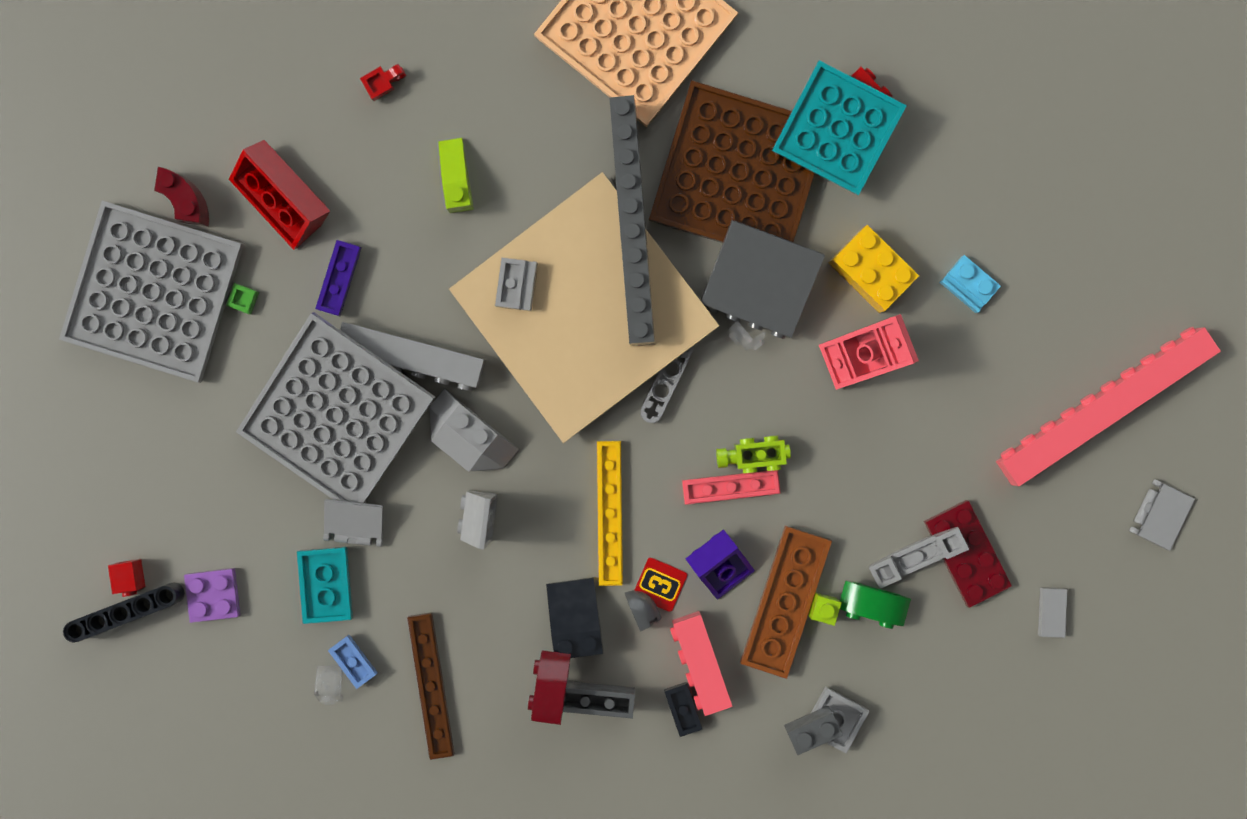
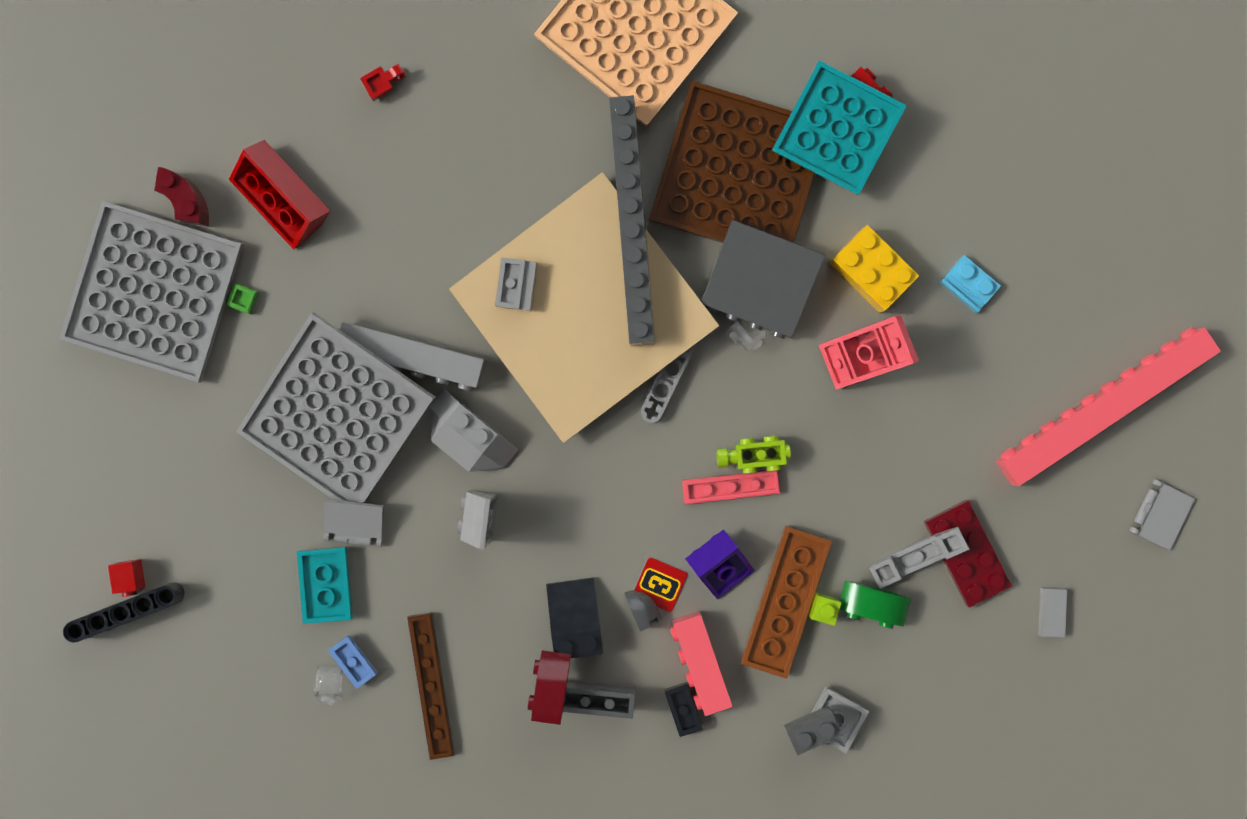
medium lavender plate [184,568,241,623] -> none
dark purple plate [315,240,362,317] -> none
lime slope [438,138,474,213] -> none
yellow tile [597,441,623,586] -> none

